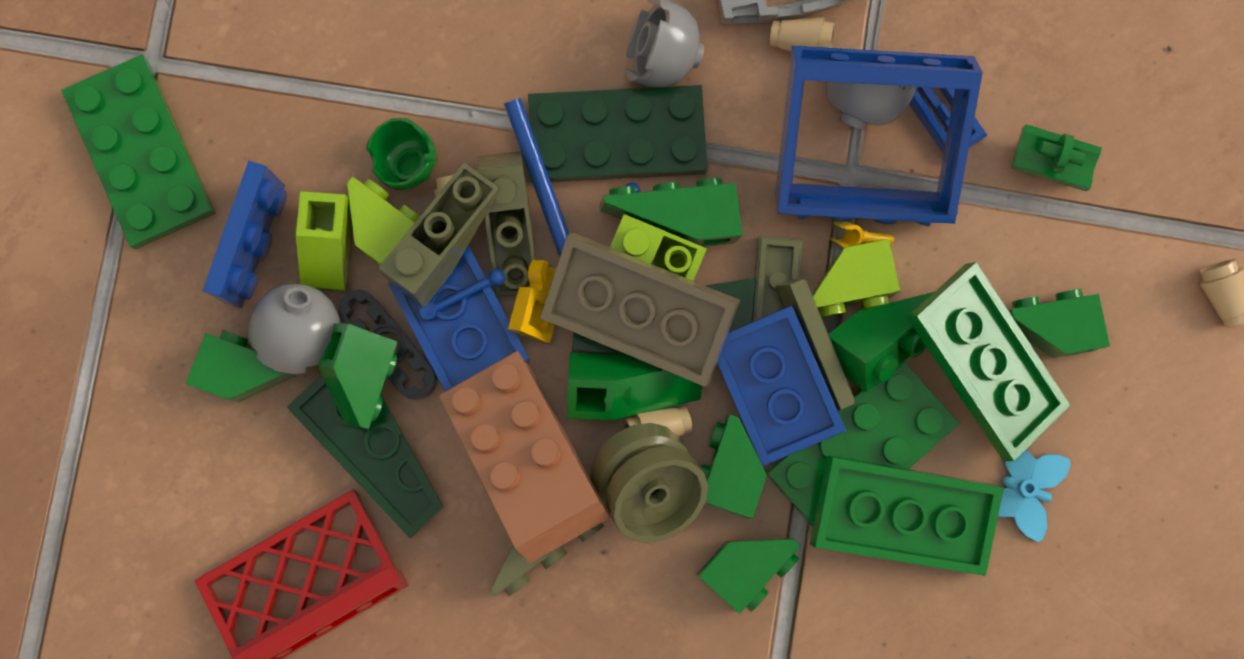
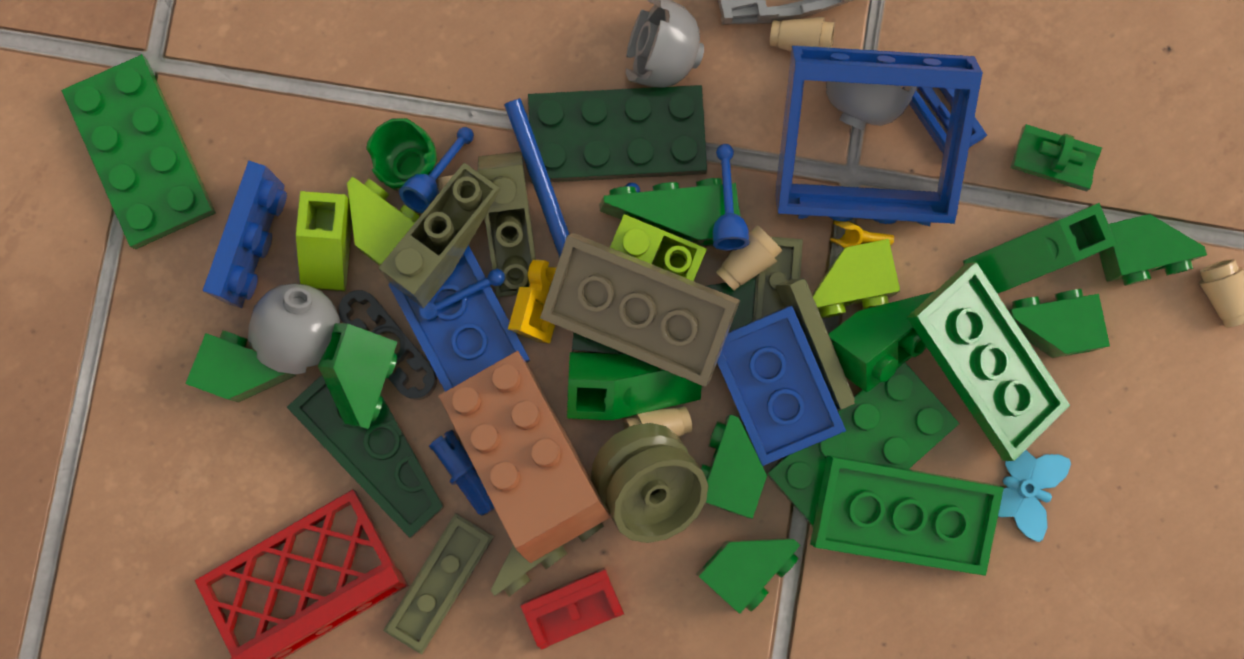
none -> olive tile [383,513,495,655]
none -> blue hinge [399,127,474,213]
none -> blue axle [429,430,495,516]
none -> red hinge [520,568,624,650]
none -> blue hinge [712,144,750,250]
none -> tan cone [716,225,783,291]
none -> green slope [963,203,1117,294]
none -> green slope [1099,214,1207,286]

